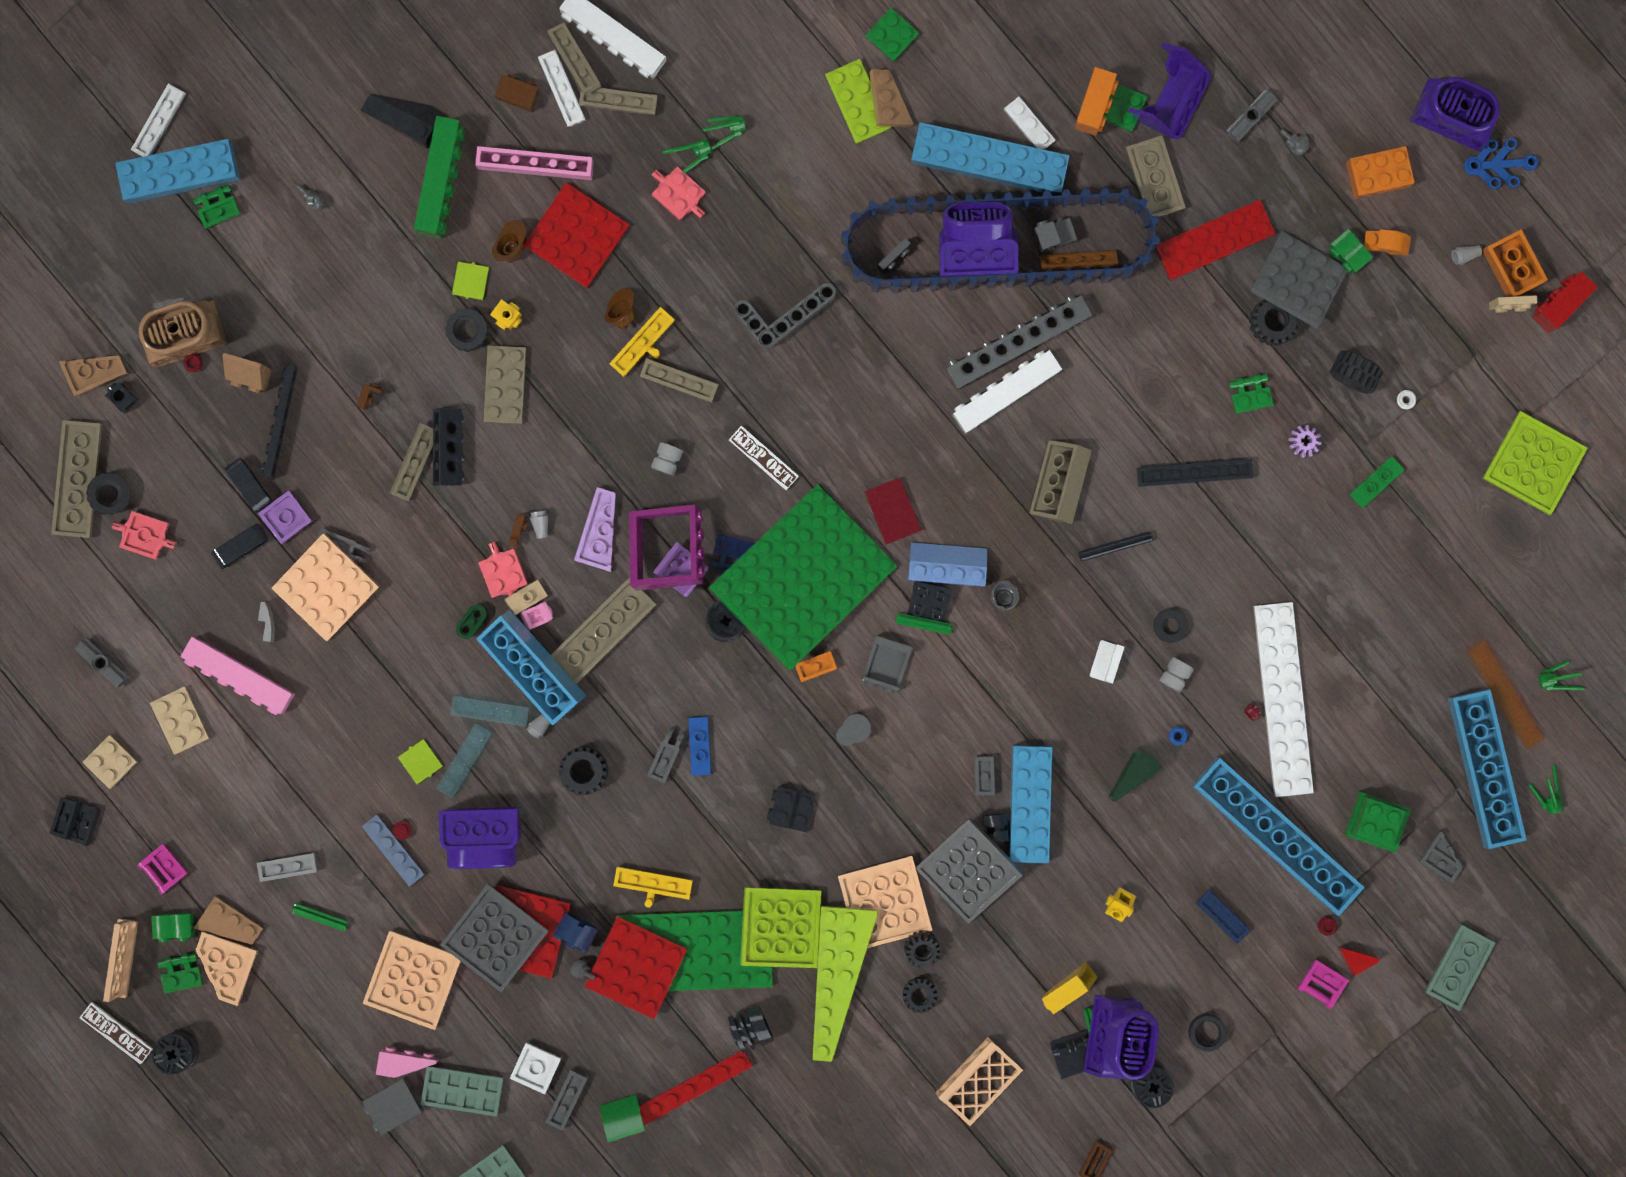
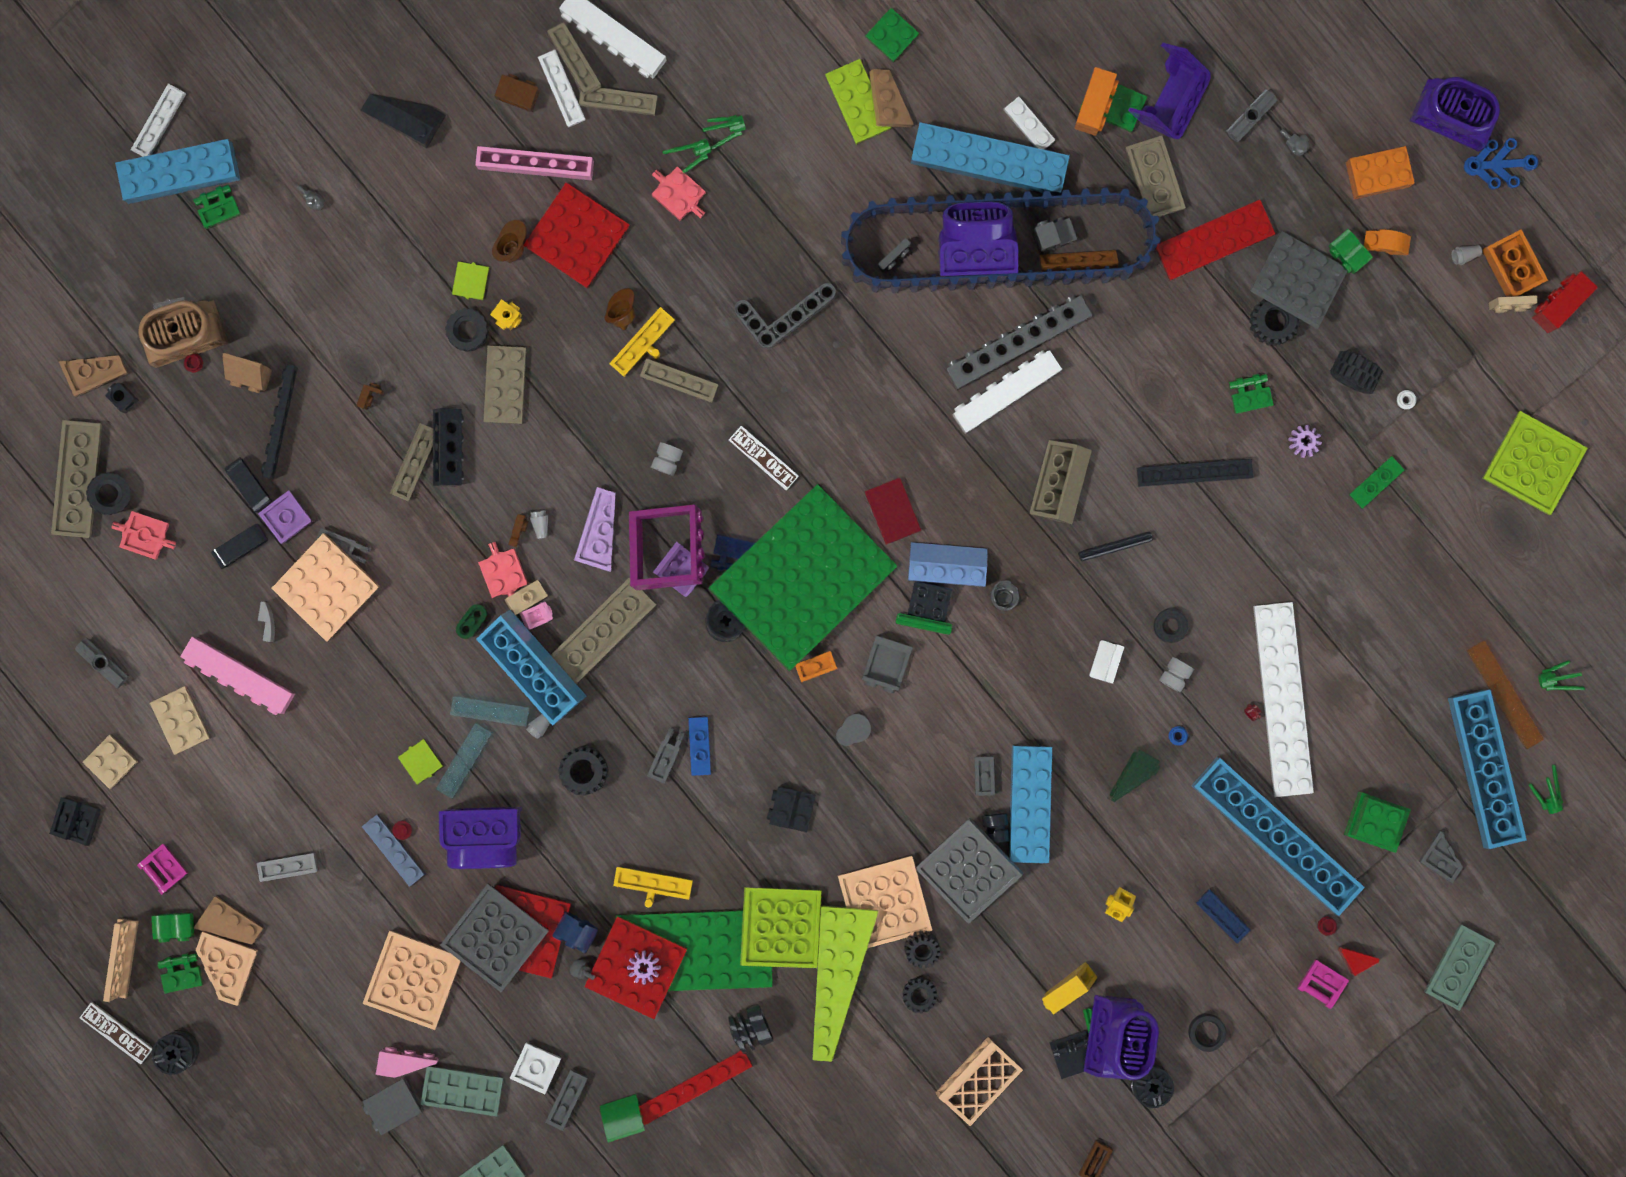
green axle [292,903,348,931] -> none
green brick [414,116,466,239] -> none
none -> lavender gear [627,951,661,984]

